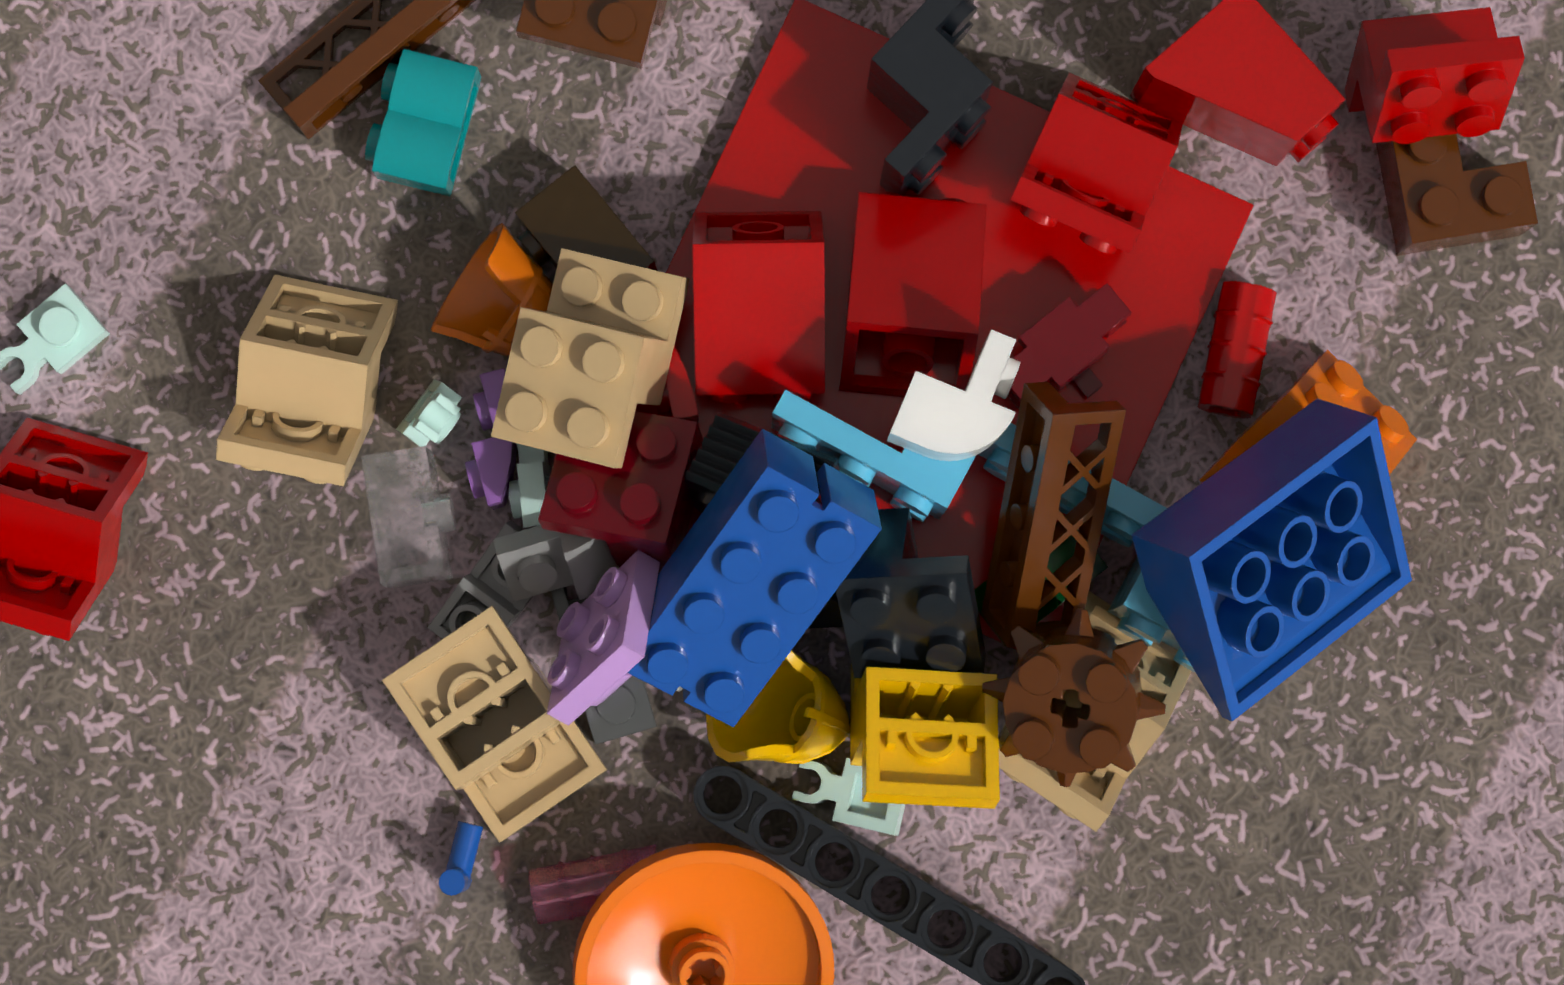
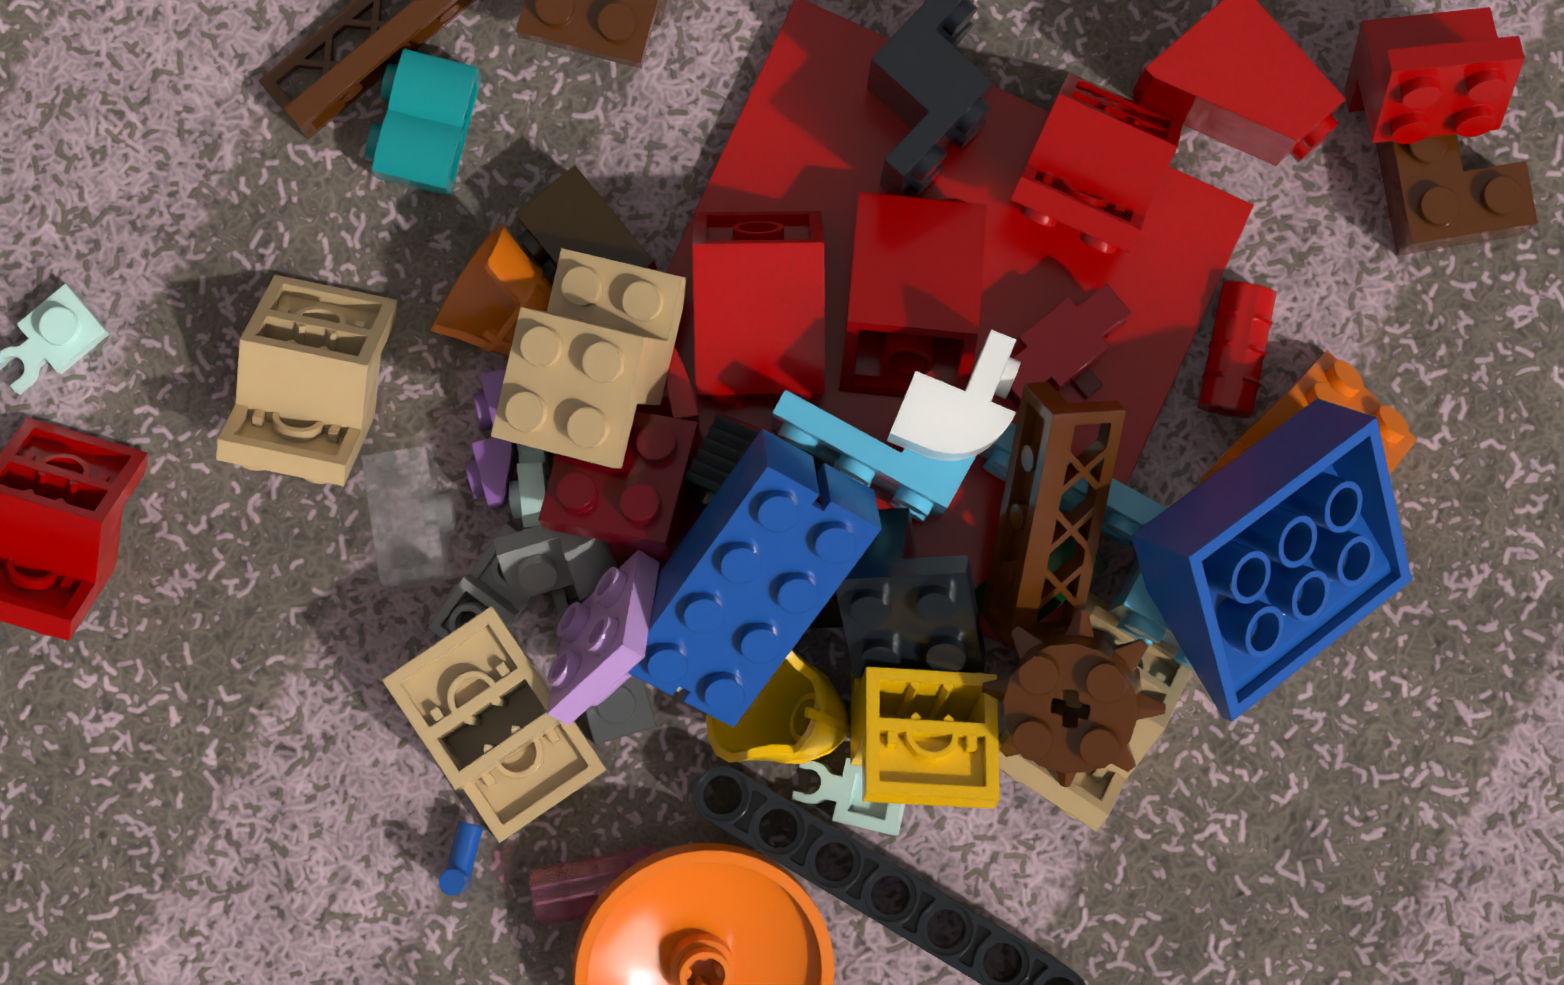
light aqua plate [396,379,462,449] -> none

